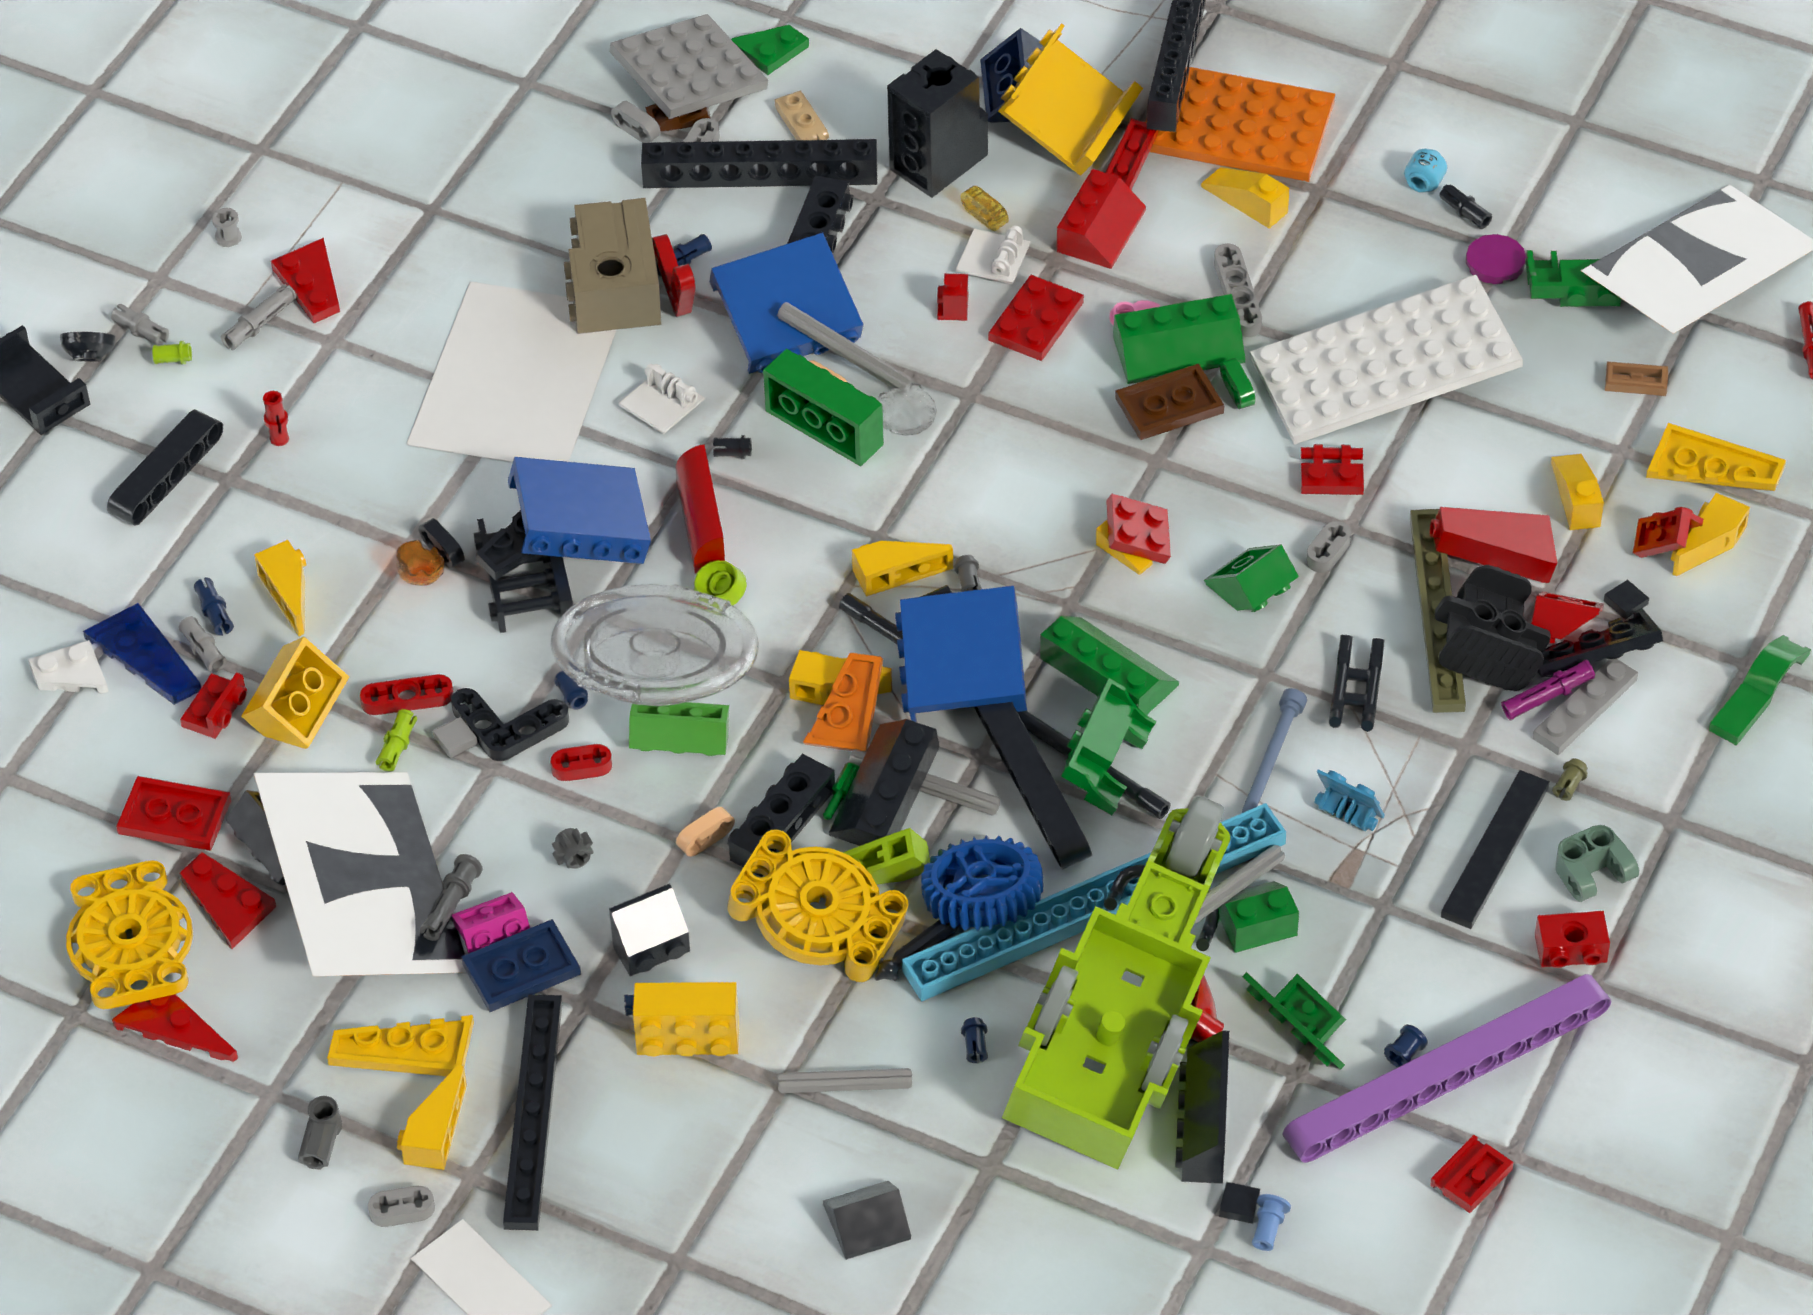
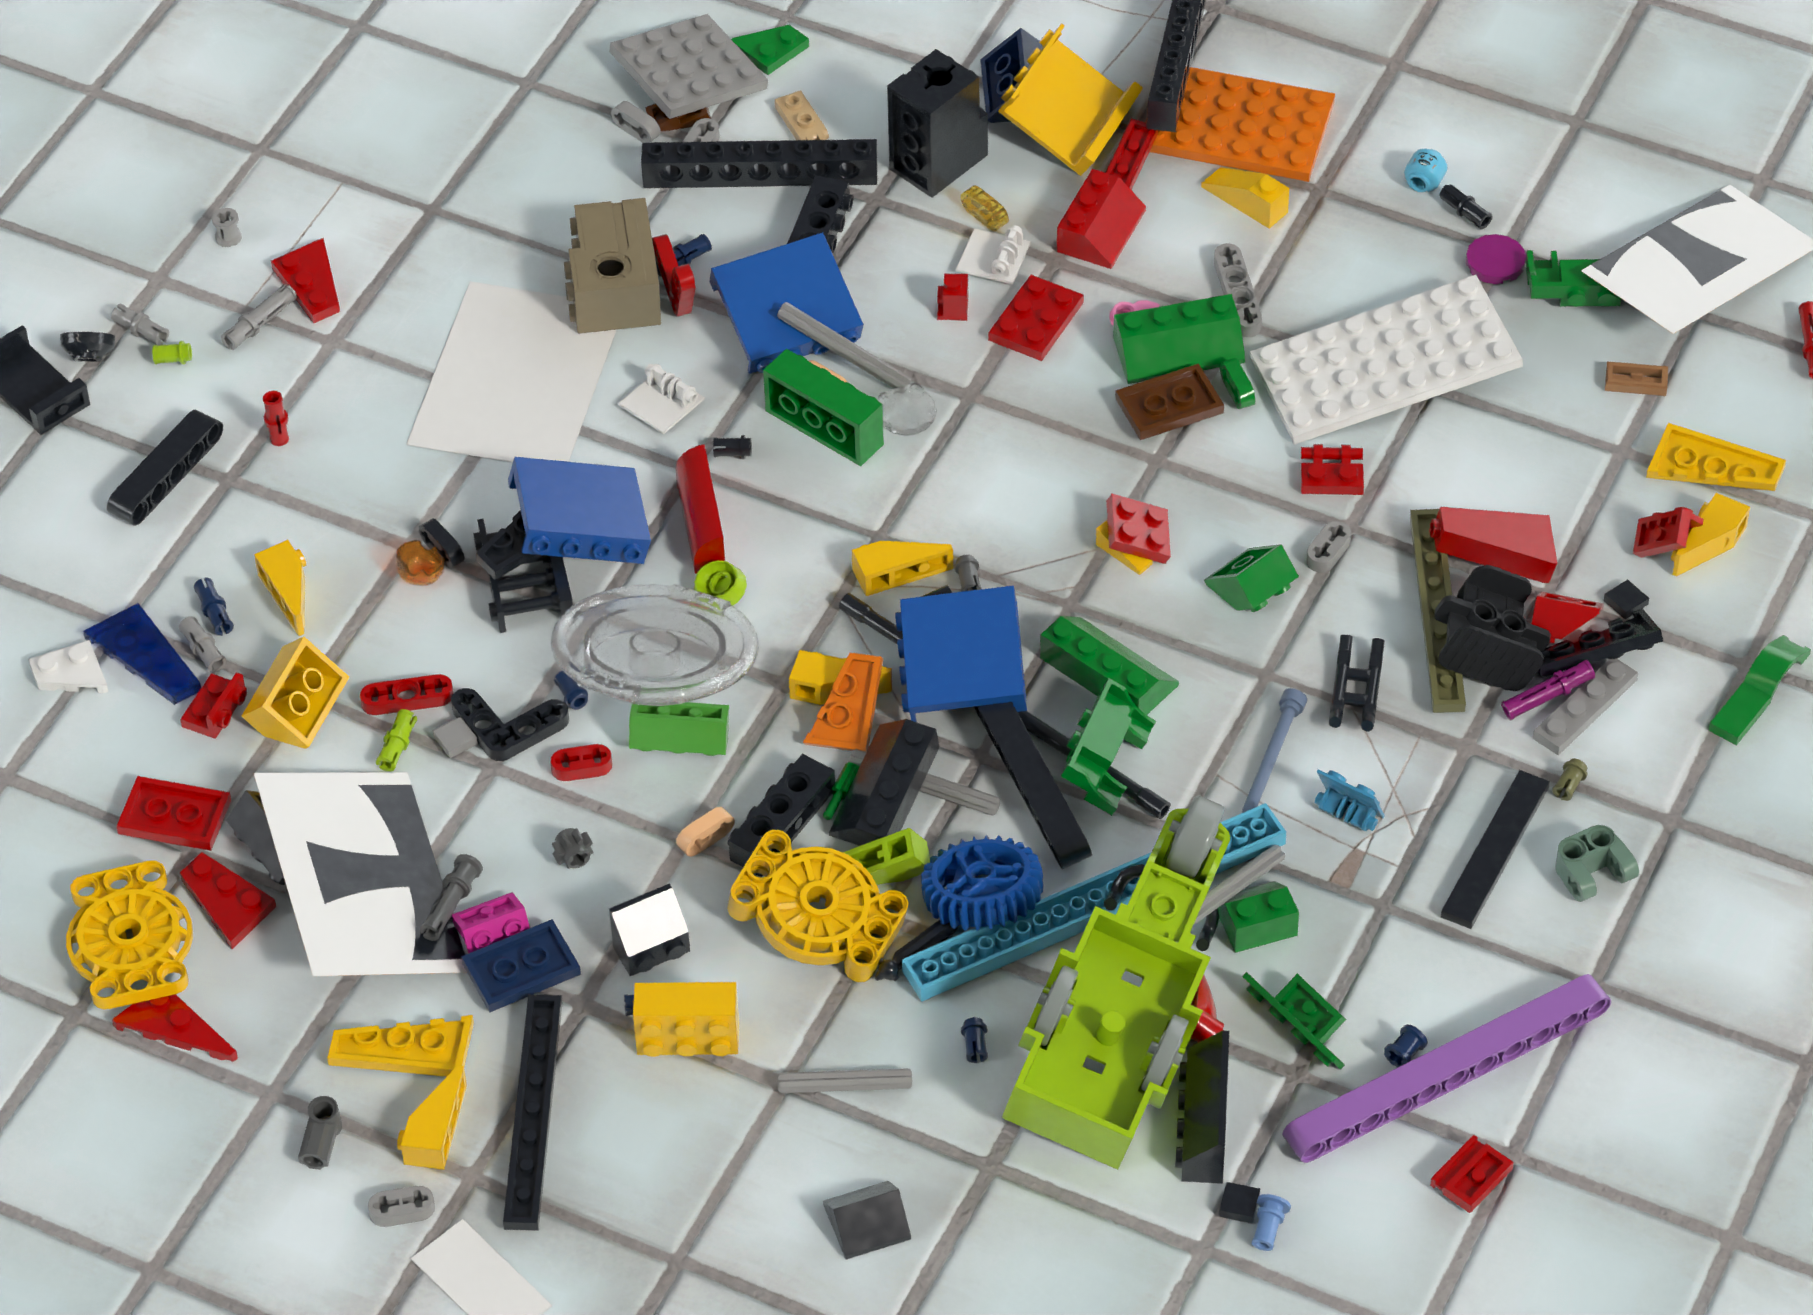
red brick [1535,911,1610,968] -> none
yellow slope [1551,454,1604,530] -> none

